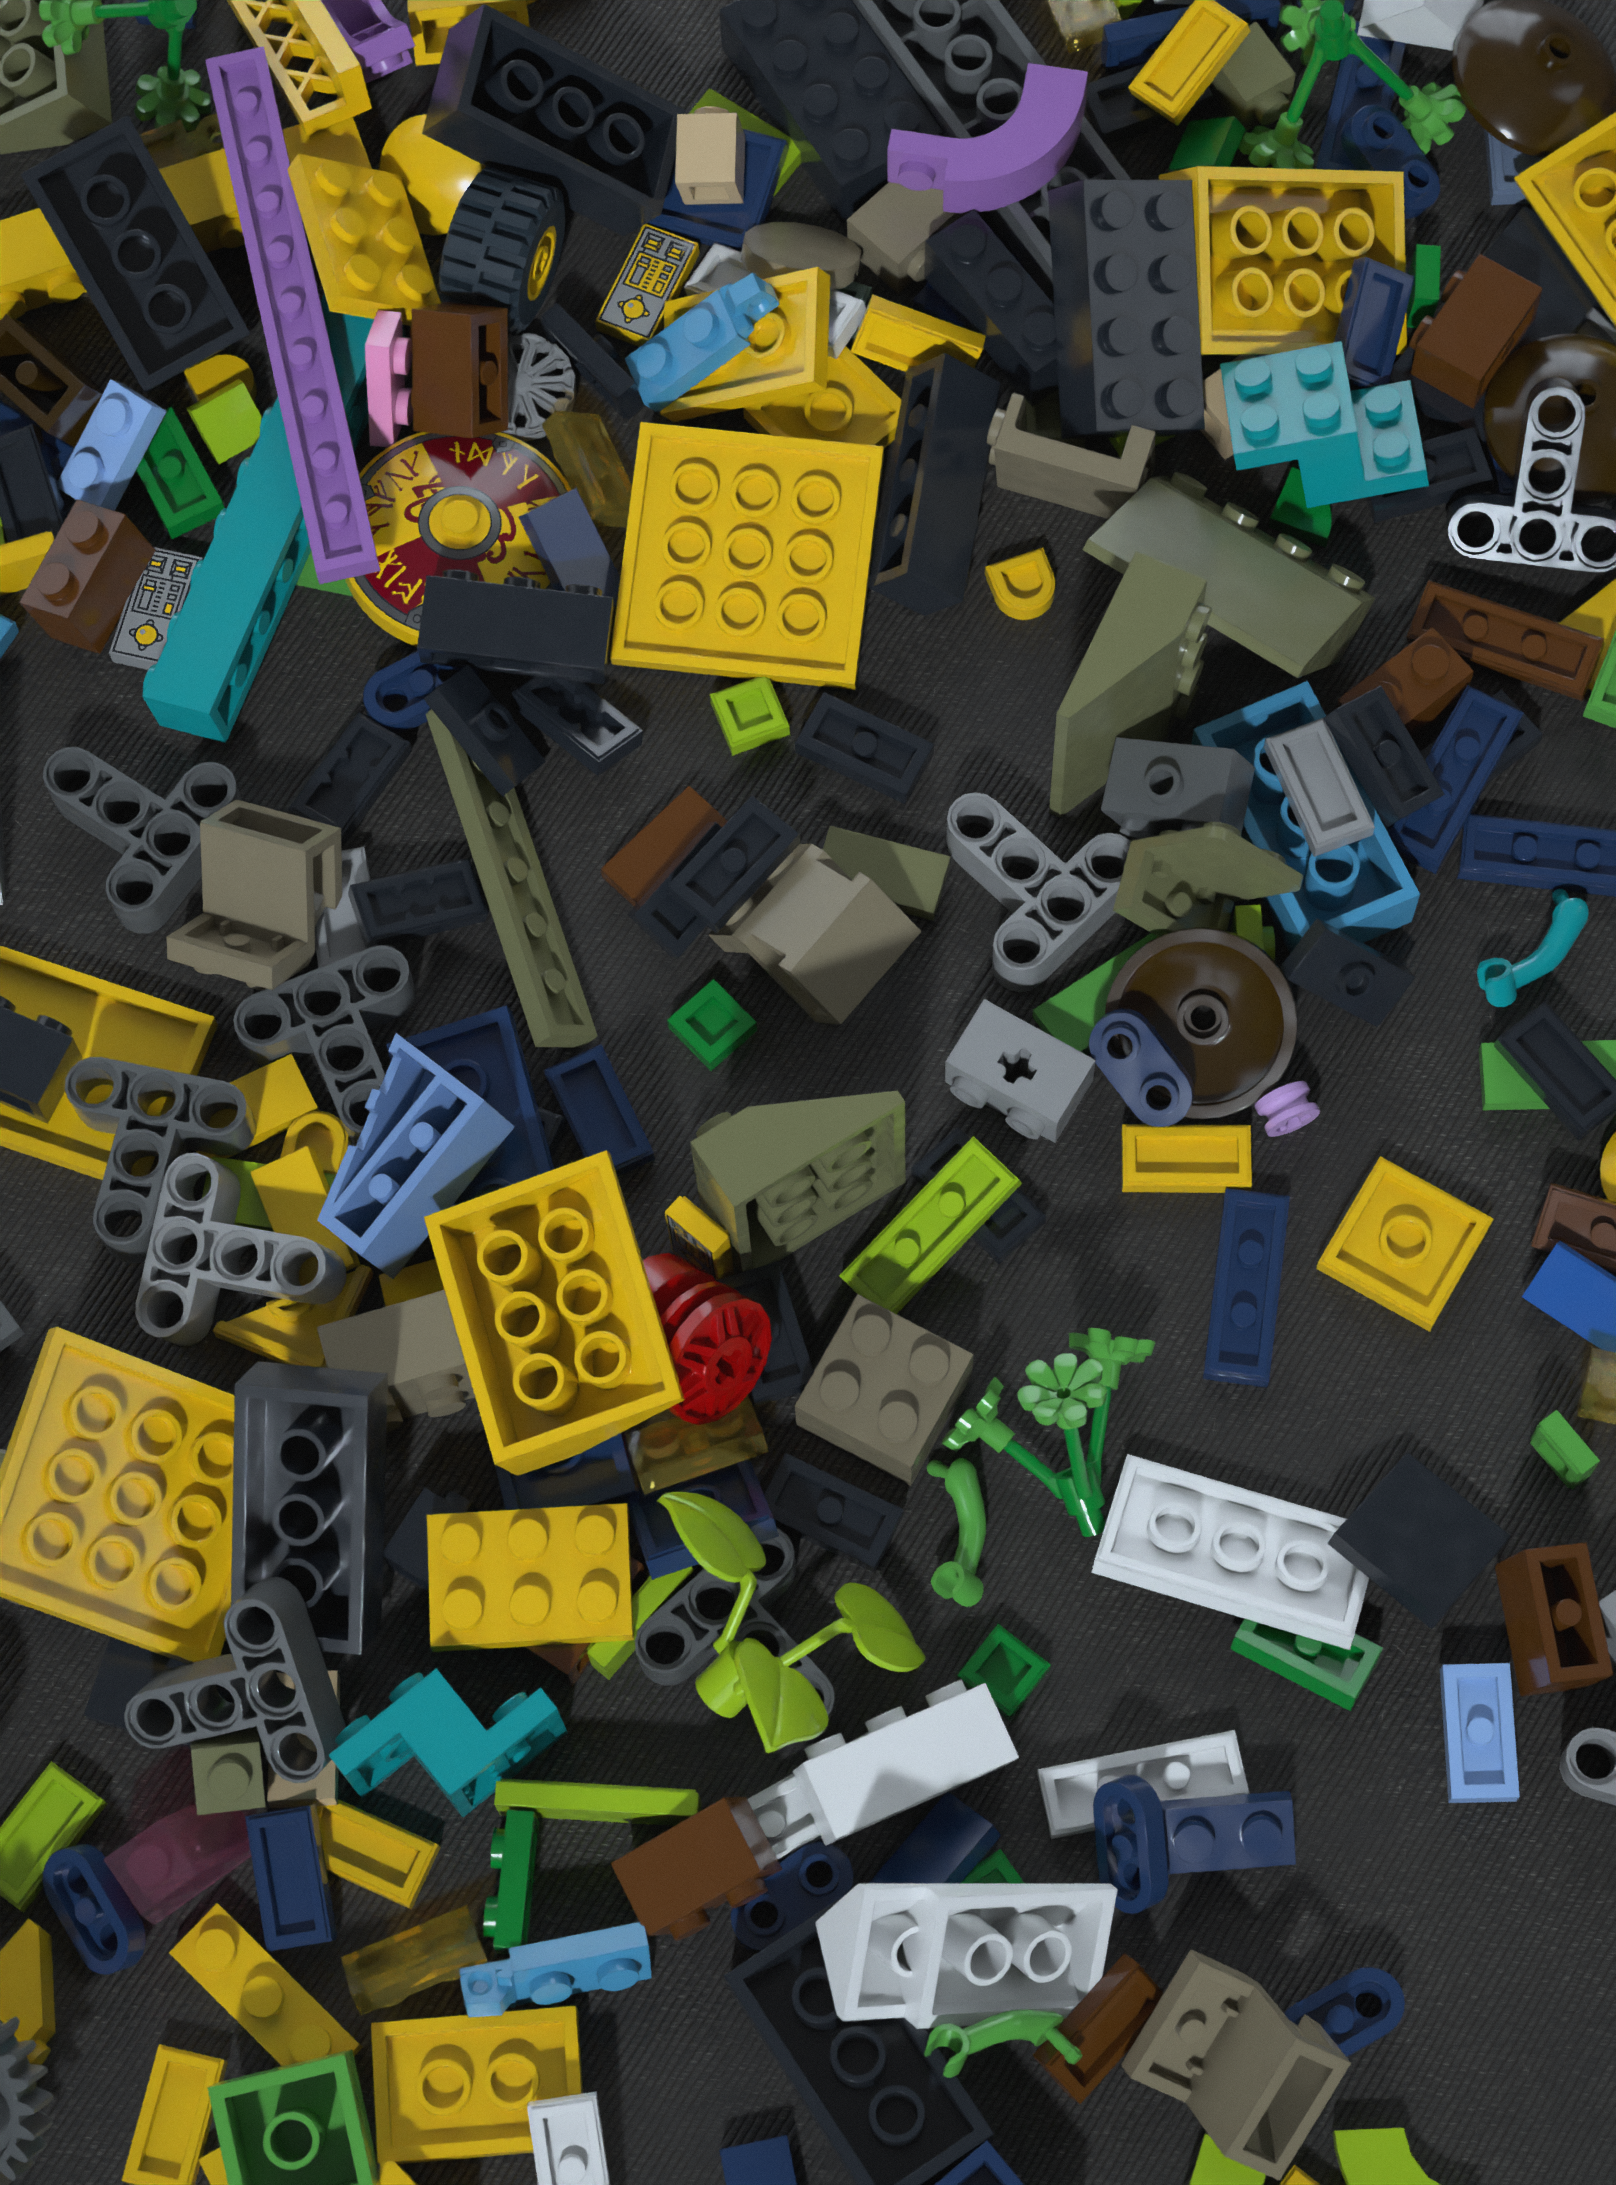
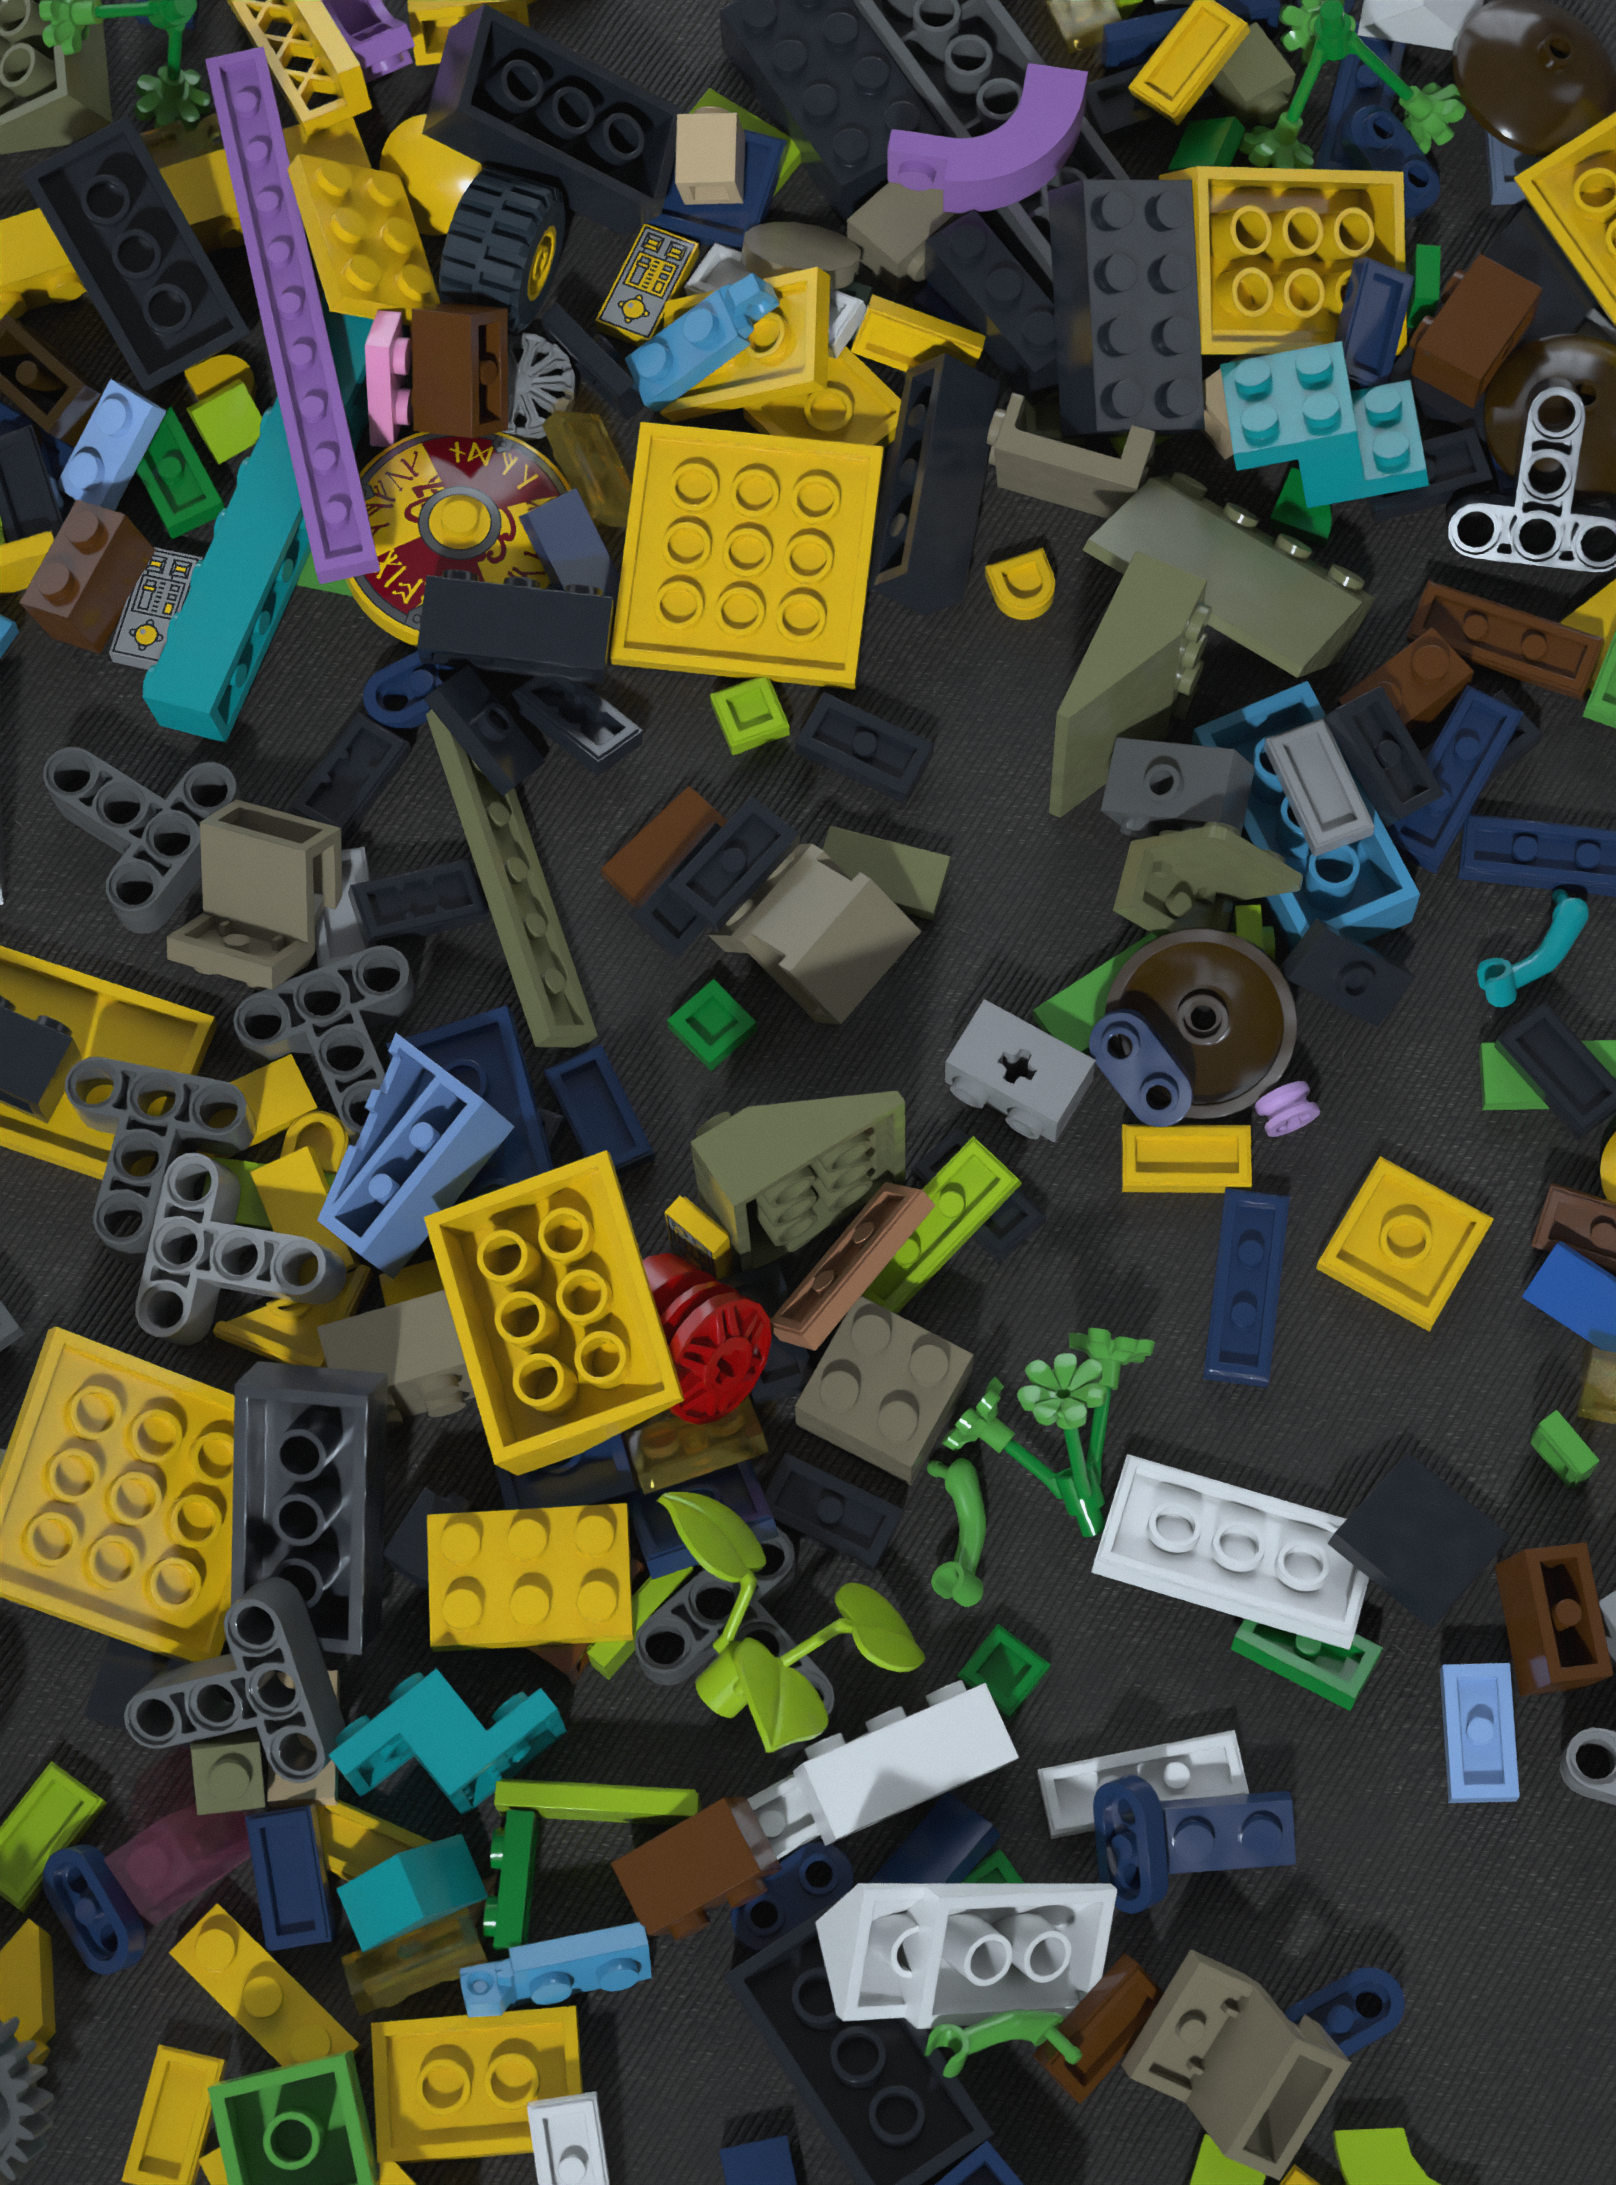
light grey beam [946,792,1131,992] -> none
none -> teal slope [336,1834,488,1953]
none -> nougat tile [770,1182,935,1351]

